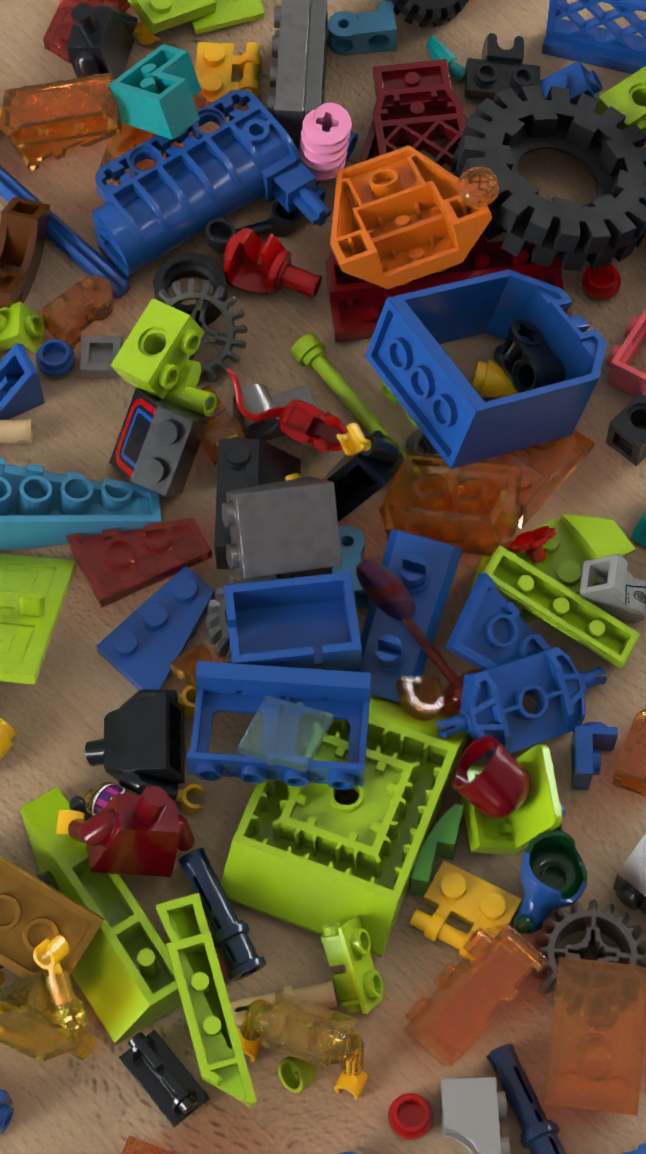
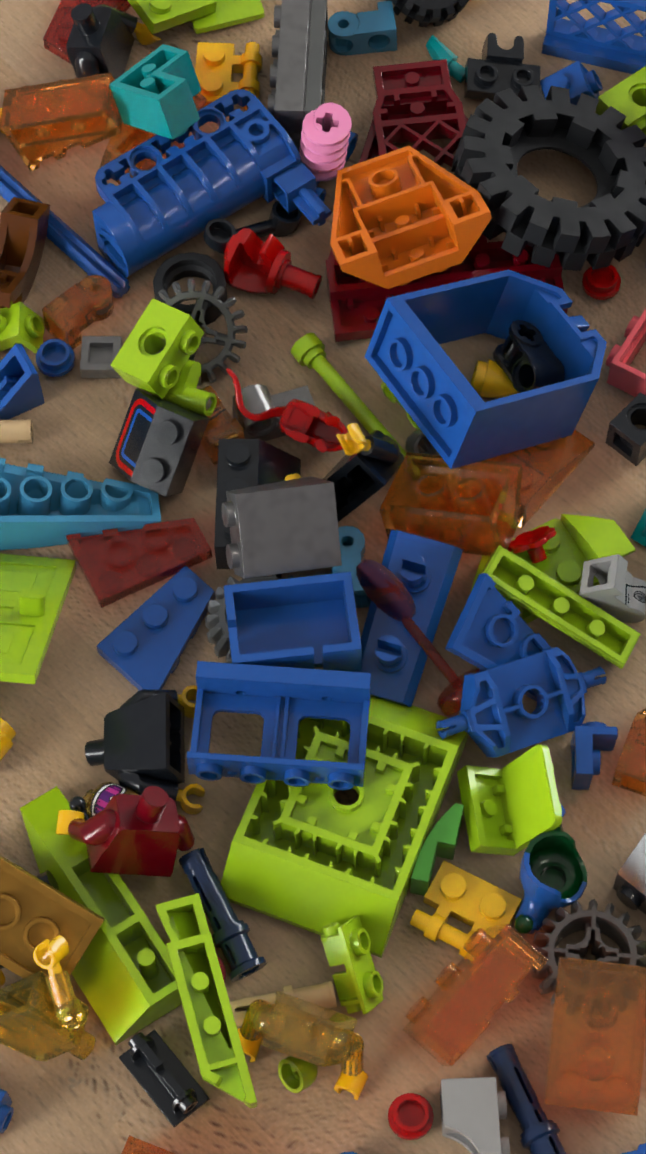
clear orange tile [170,643,212,688] -> none
clear light blue piece [237,696,333,772] -> none
clear orange tile [396,676,445,721] -> none
dark red helmet [452,736,531,819] -> none
clear orange tile [458,167,499,208] -> none

